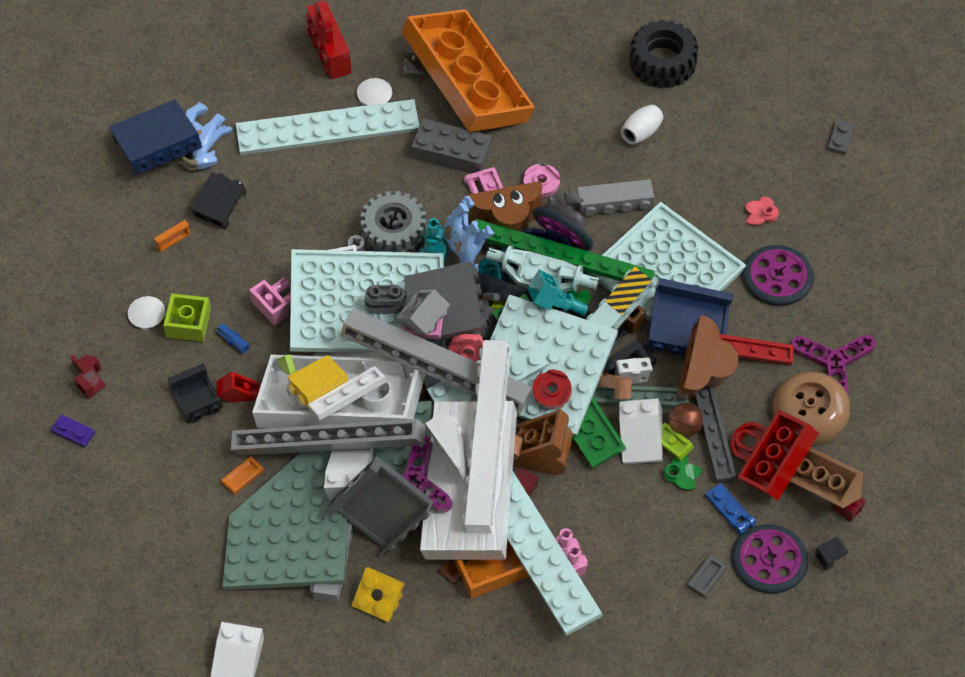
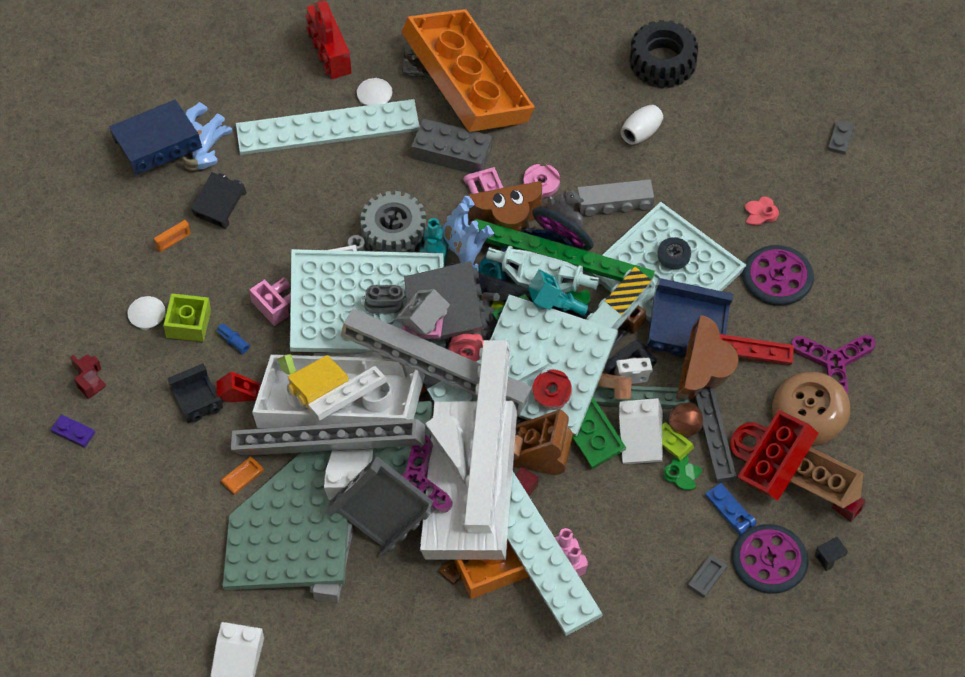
yellow piece [351,567,405,622] -> none
none -> black bush [657,237,691,269]

